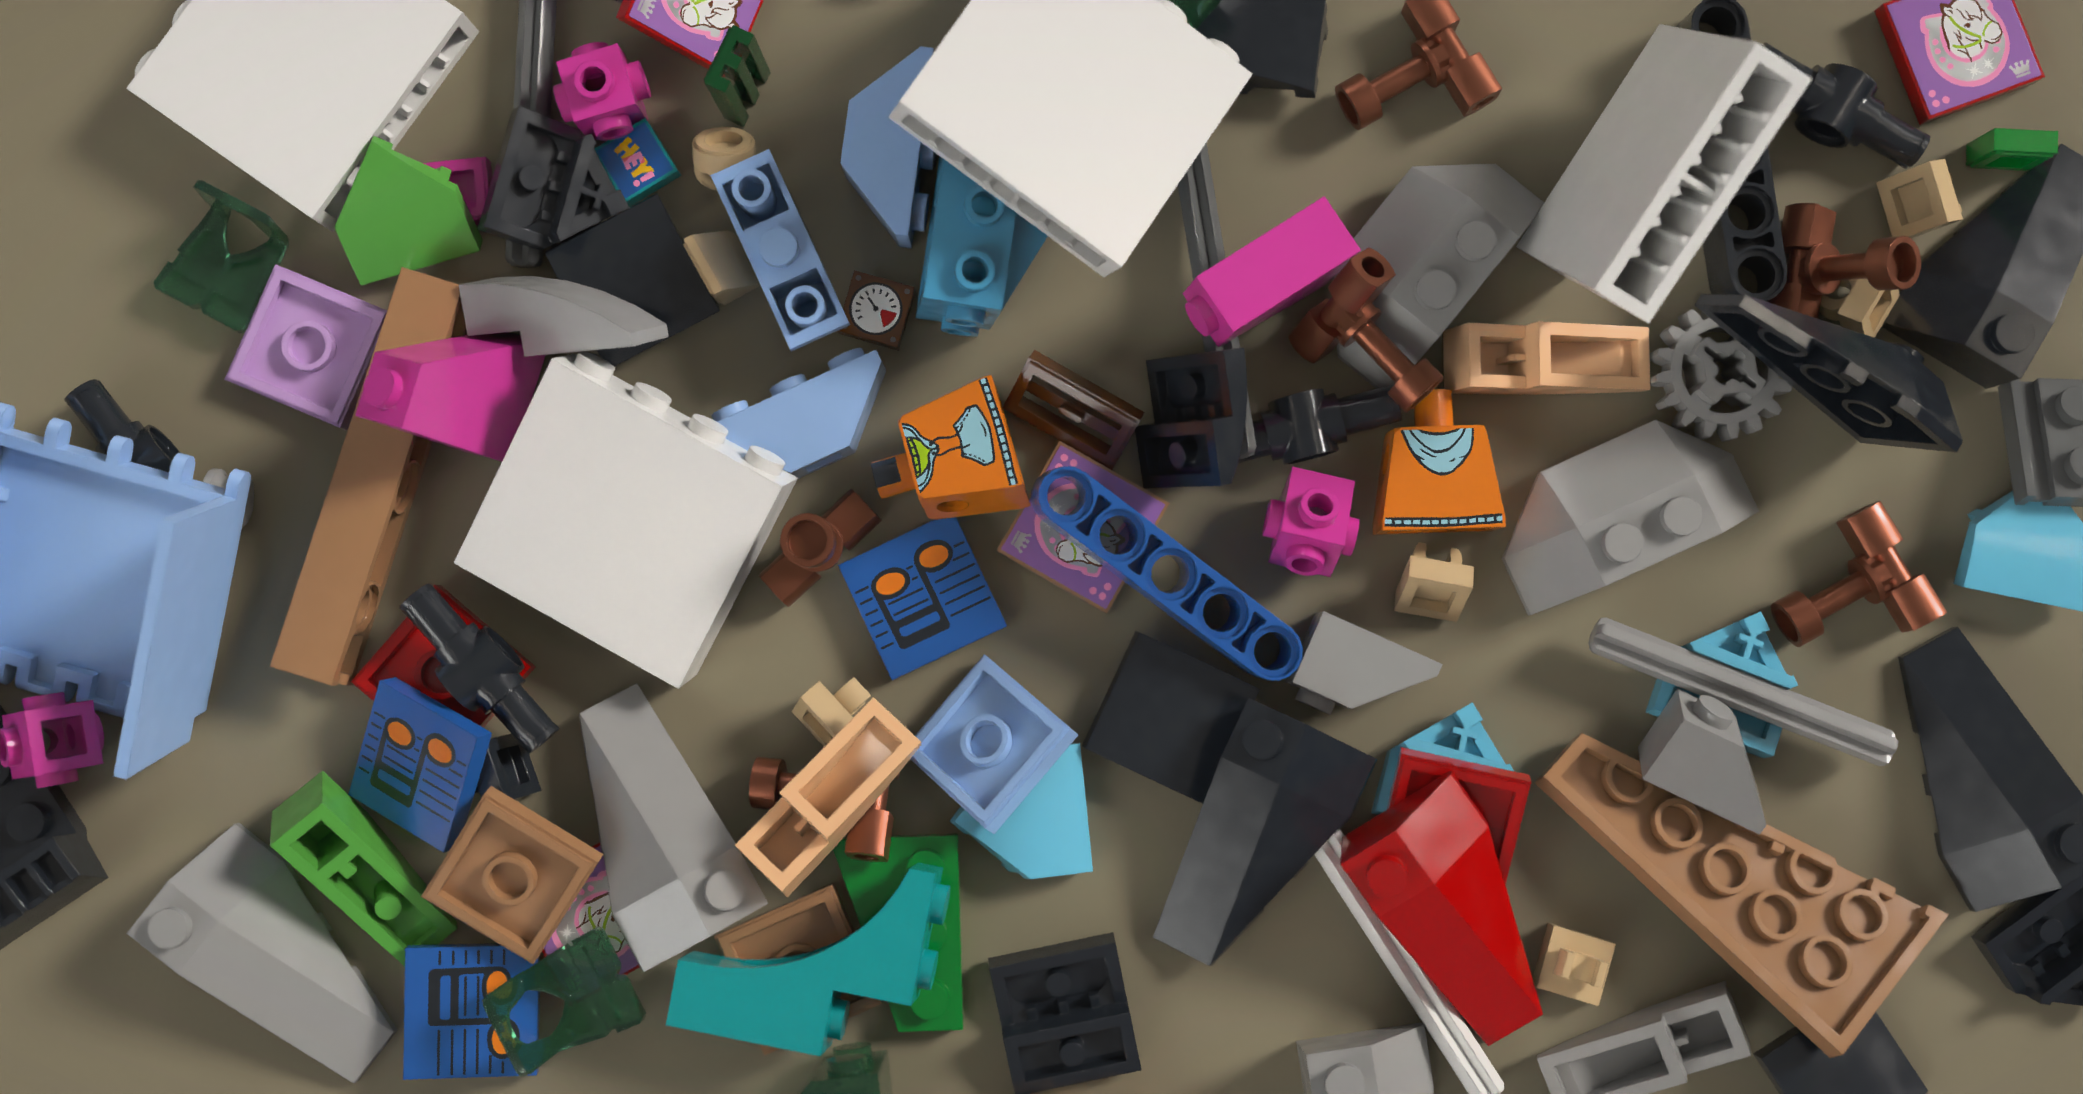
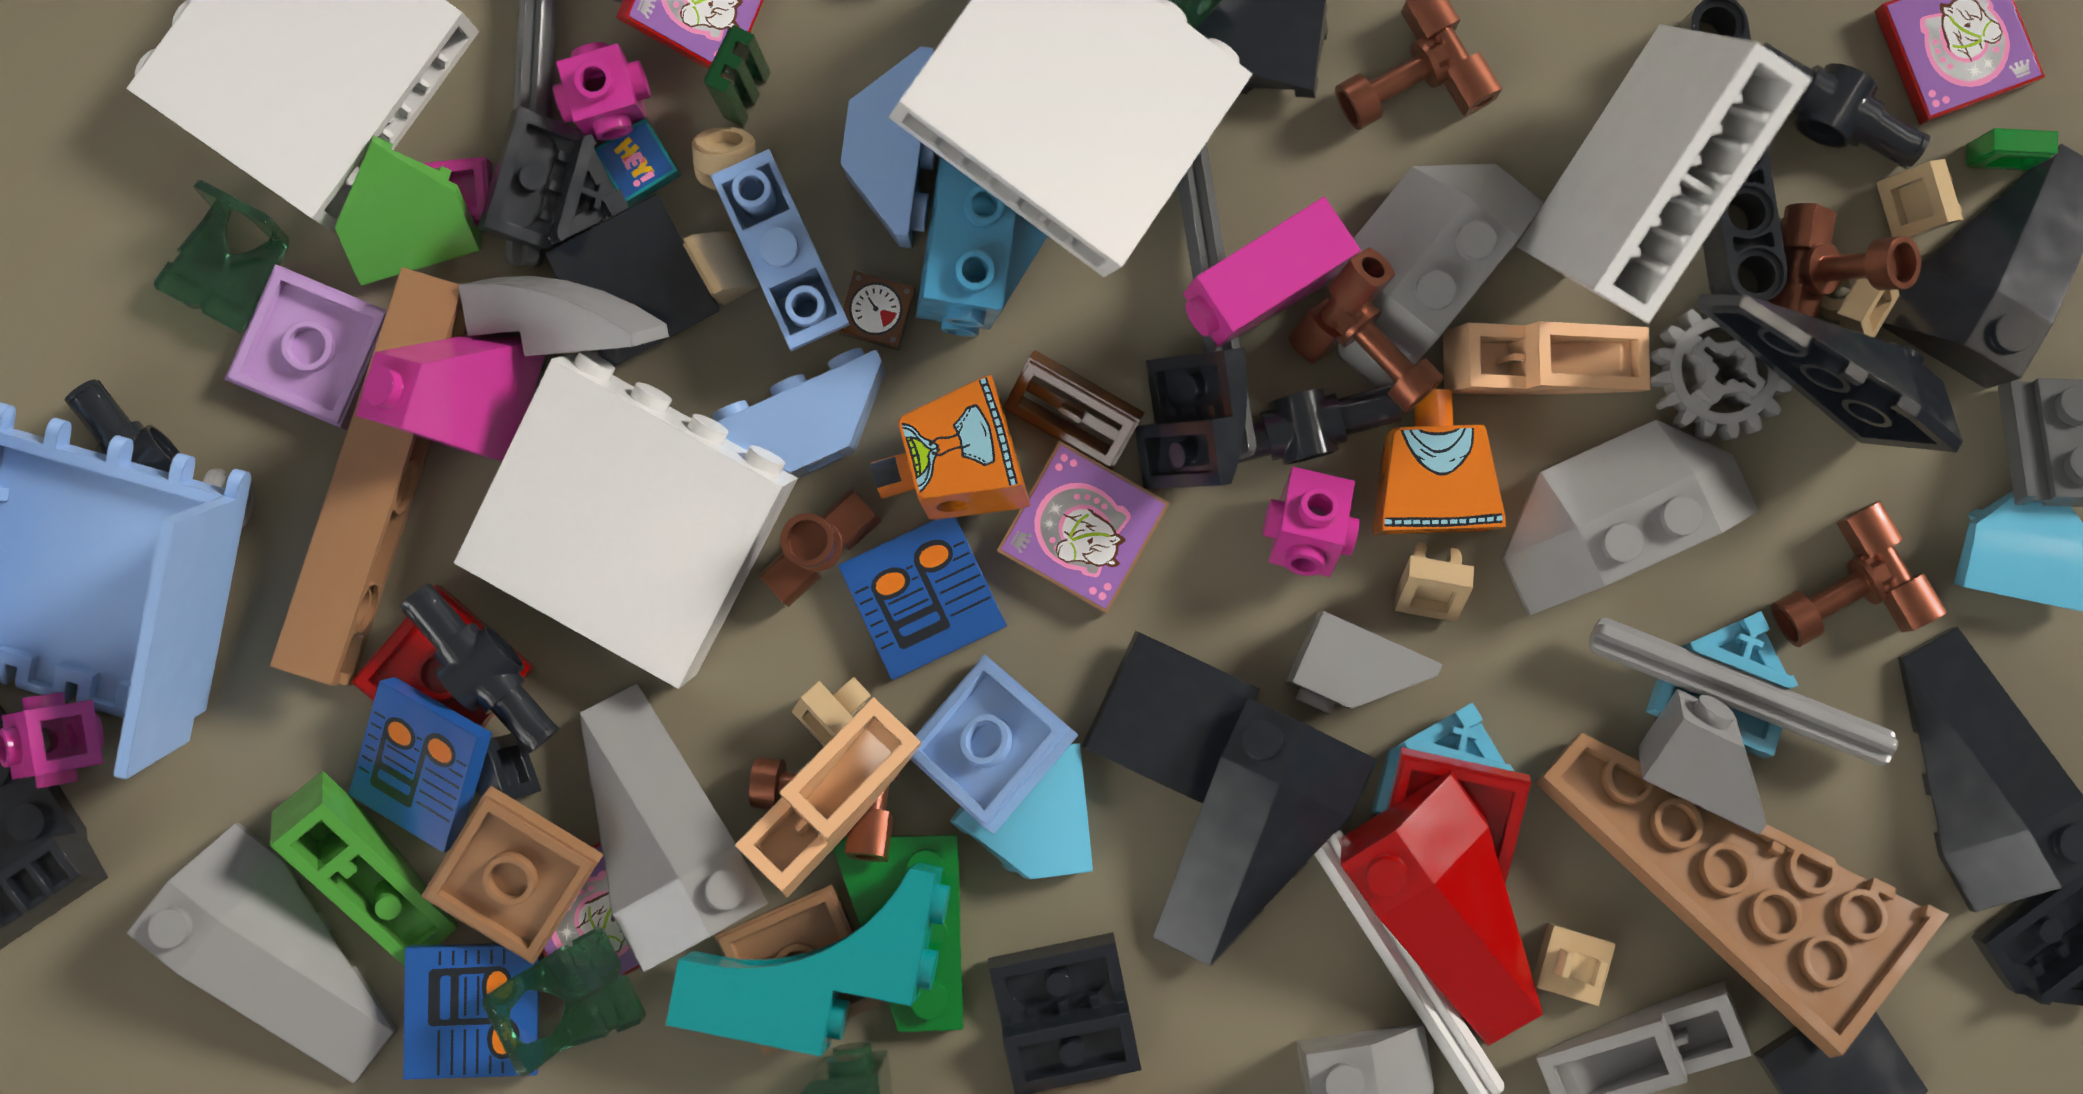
blue beam [1031,466,1303,681] -> none

